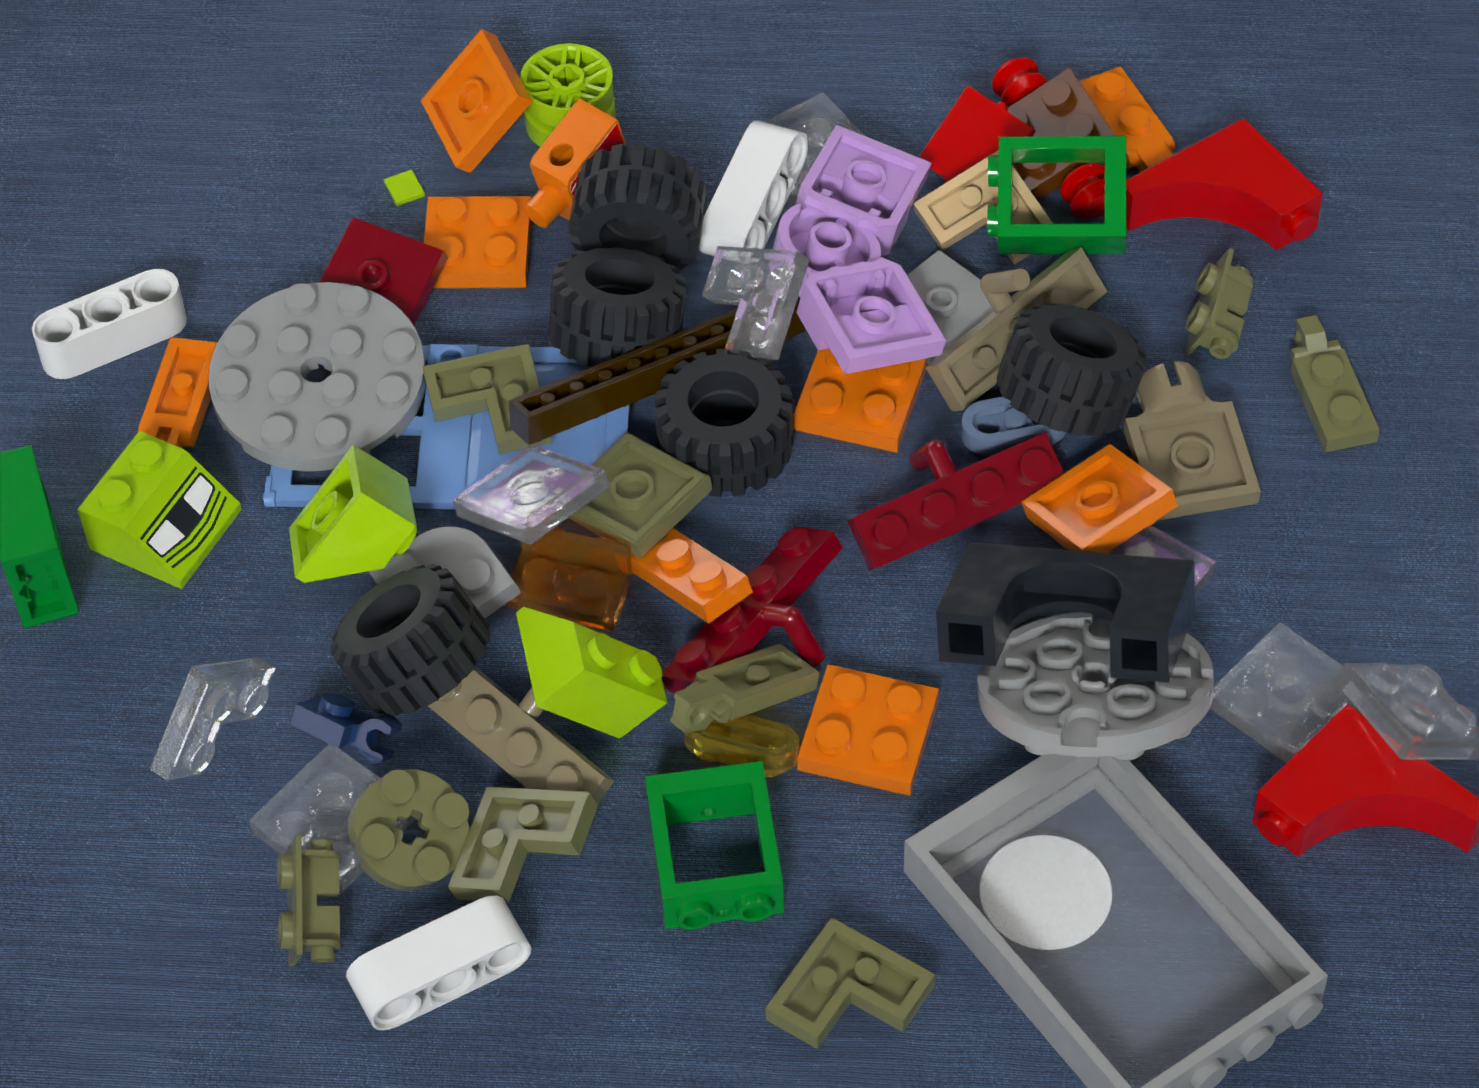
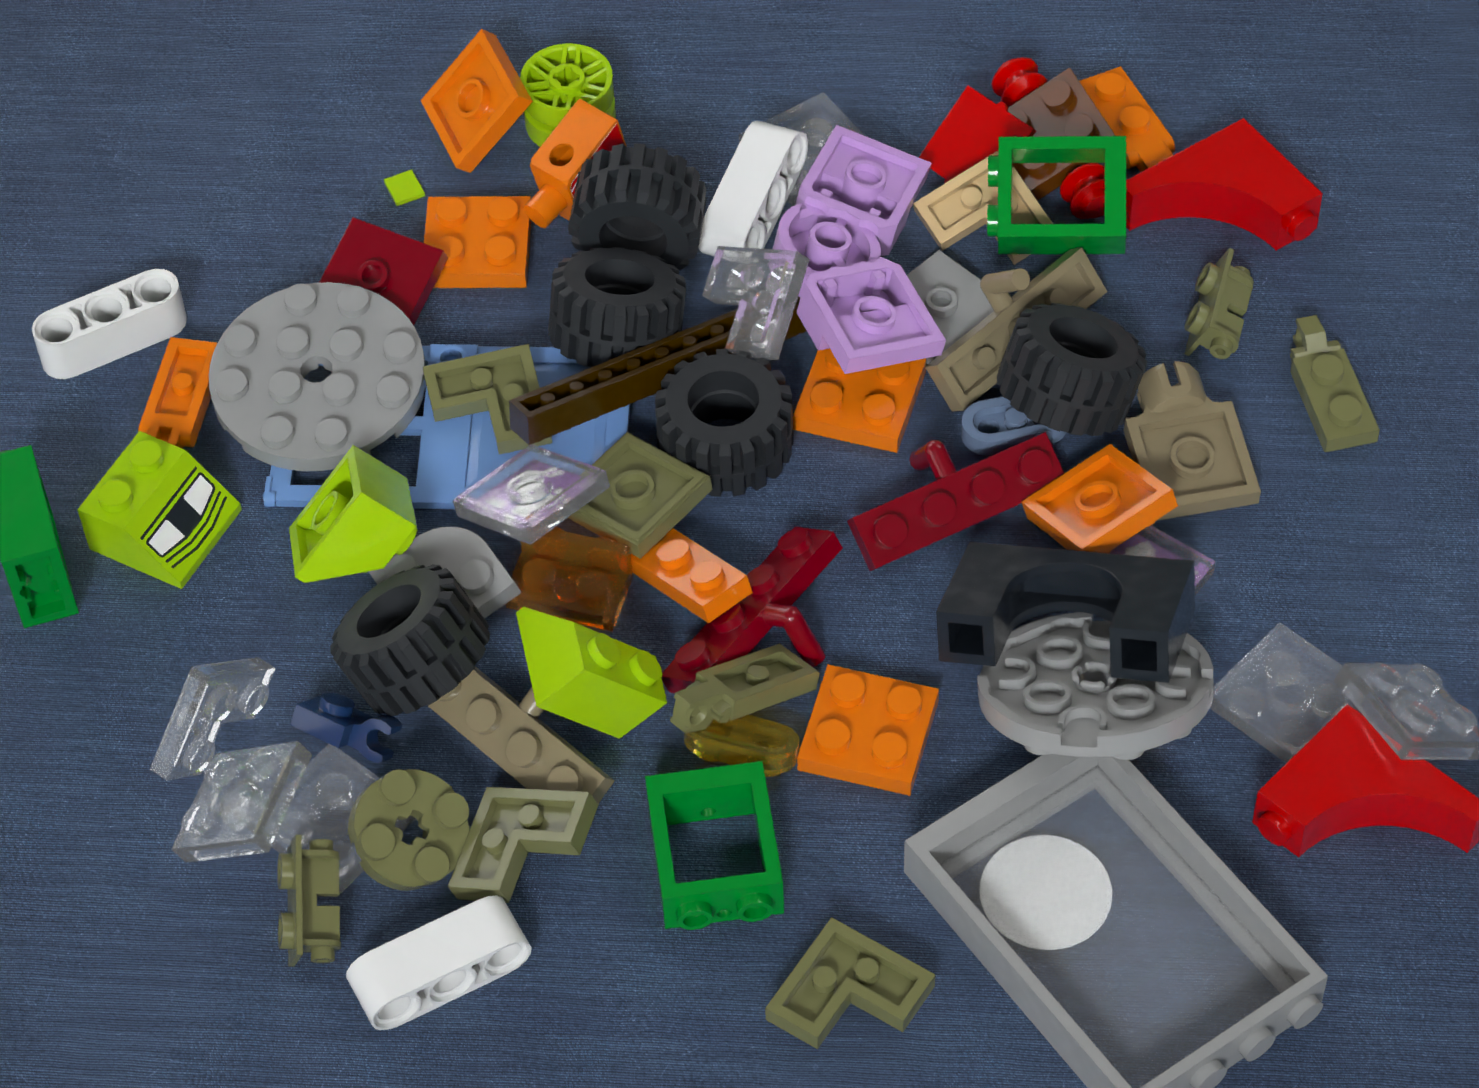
none -> clear plate [171,741,312,863]

